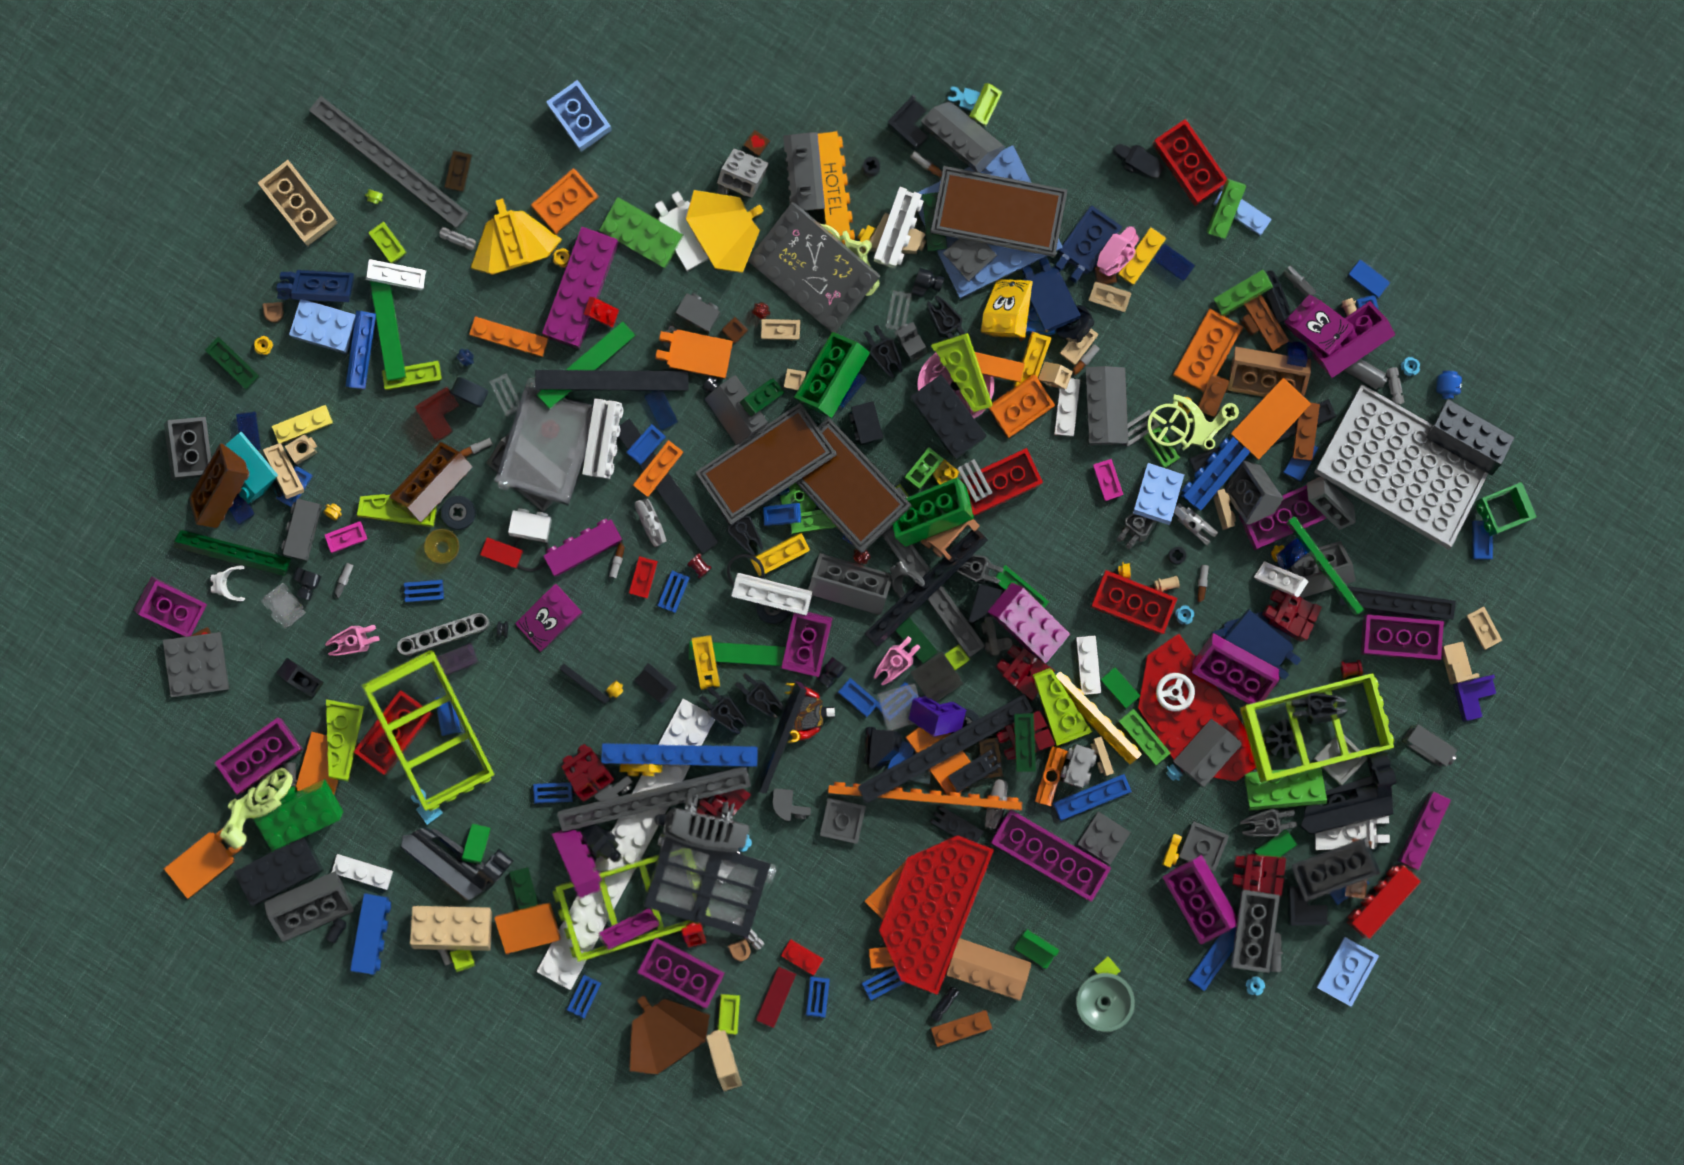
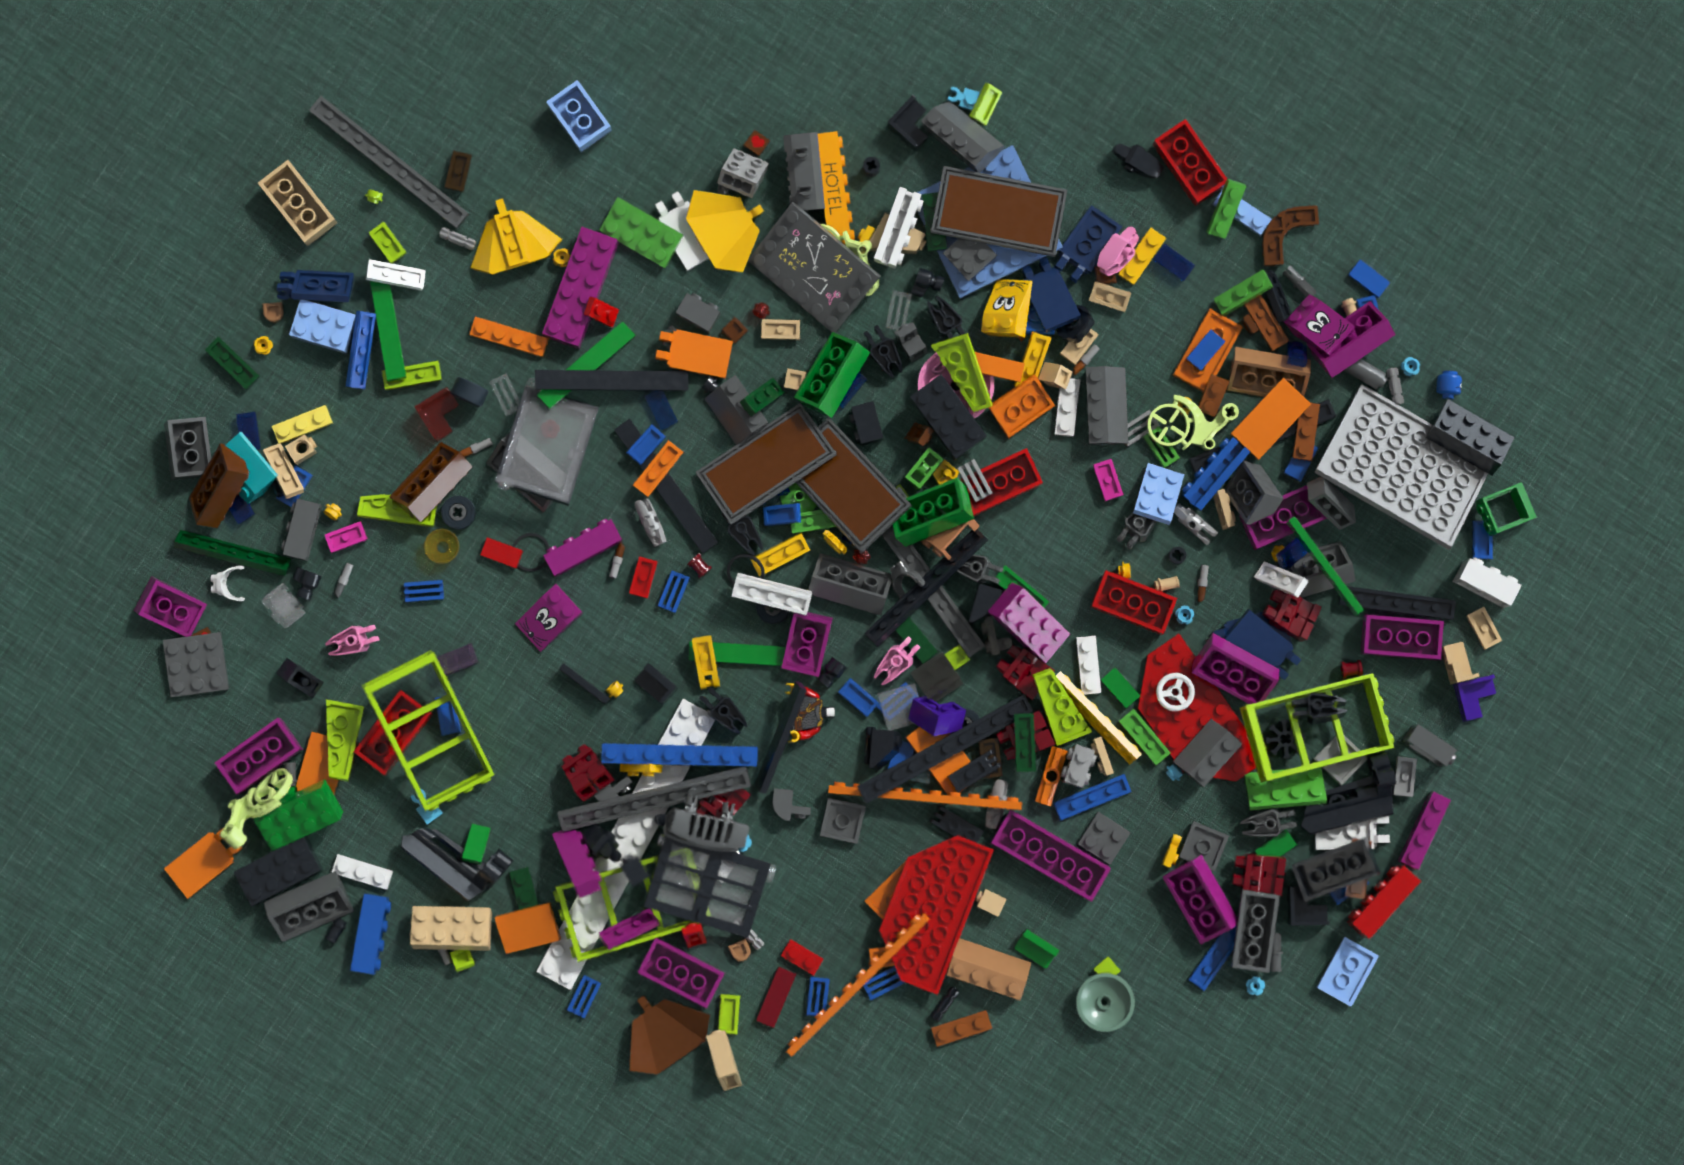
light grey beam [397,613,490,656] -> none
dark blue plate [457,348,474,366] -> none
black bush [497,621,508,638] -> none
white brick [508,508,552,543] -> none
orange tile [531,168,599,234] -> none
blue tile [533,782,573,803] -> none
white brick [582,398,623,479] -> none
black hinge [735,673,784,718] -> none
light grey piece [910,151,942,177] -> none
none -> black brick [619,854,649,887]
none -> orange plate [786,914,929,1057]
none -> yellow gear [822,530,847,555]
none -> reddish brown plate [904,422,934,446]
none -> tan brick [975,889,1007,916]
none -> blue tile [1186,330,1225,371]
none -> reddish brown plate [1262,205,1319,266]
none -> light grey plate [1393,756,1417,797]
none -> white brick [1453,557,1522,608]

